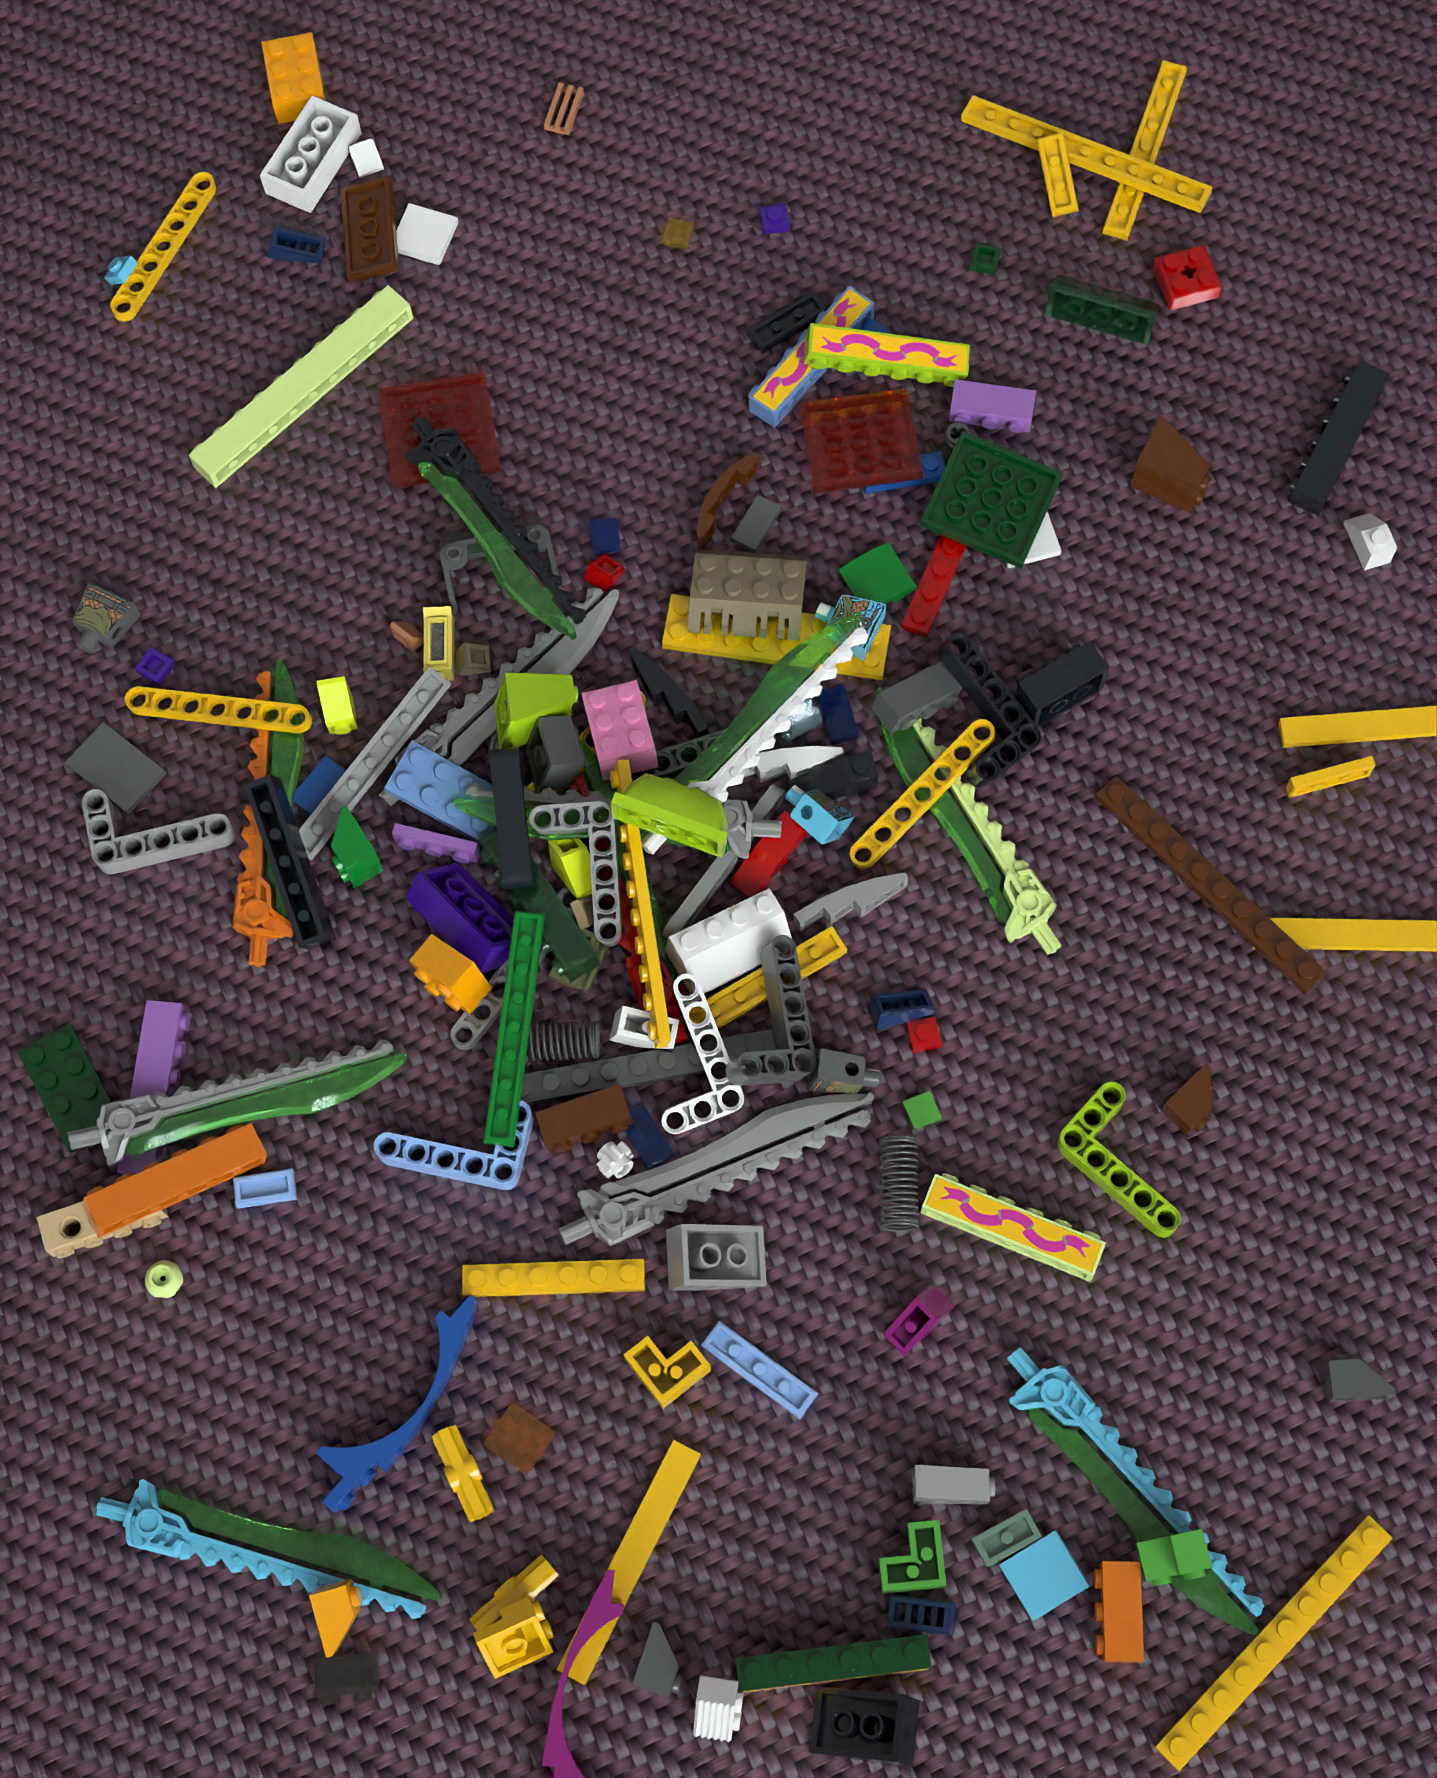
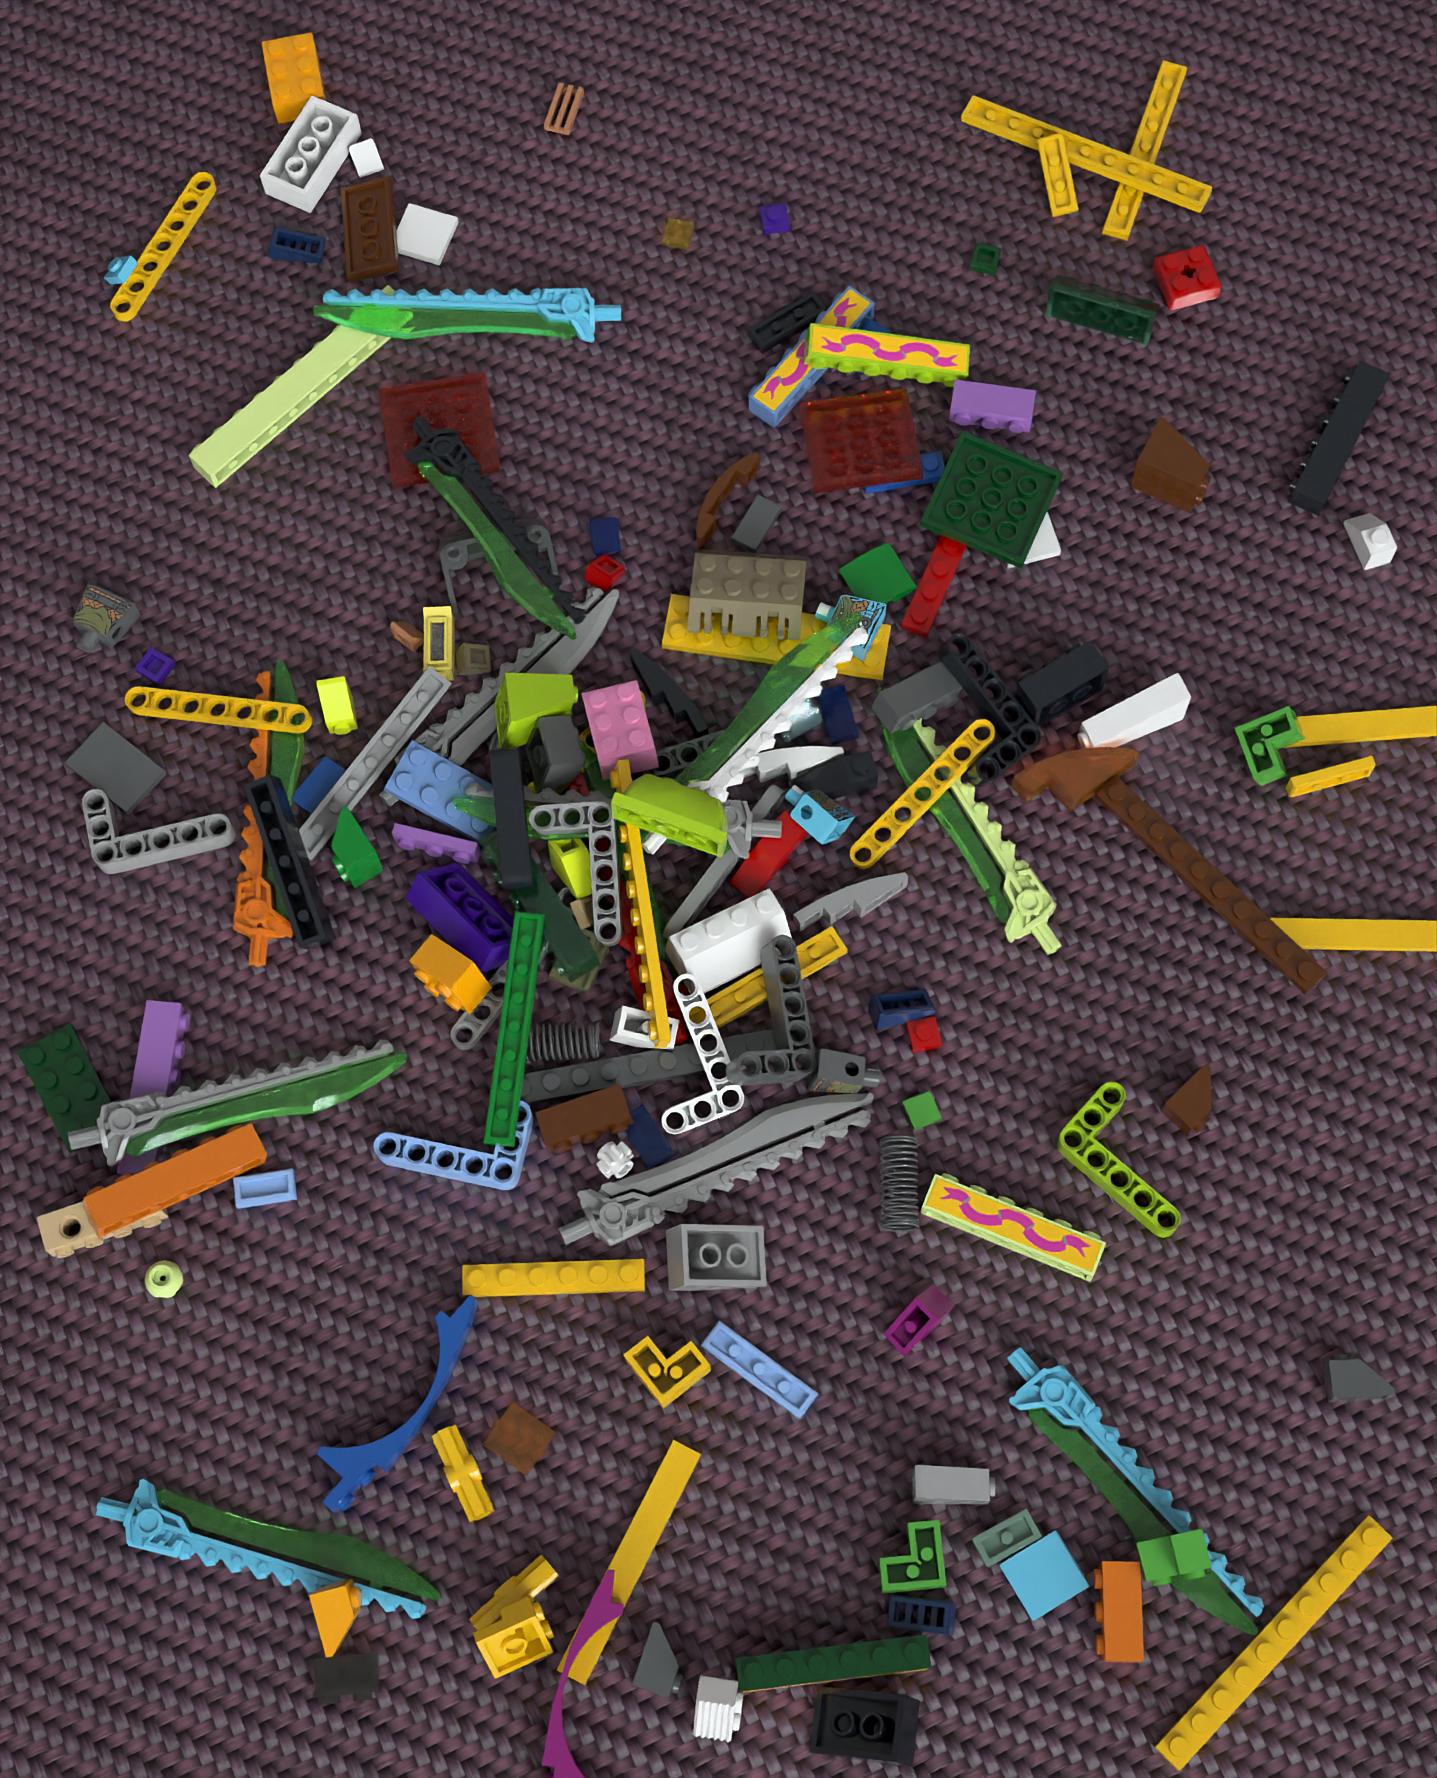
dark grey bush [945,422,971,450] -> none
none -> piece [313,288,621,343]
none -> clear orange slope [1012,747,1140,813]
none -> white slope [1078,673,1191,757]
none -> bright green brick [1235,706,1305,786]

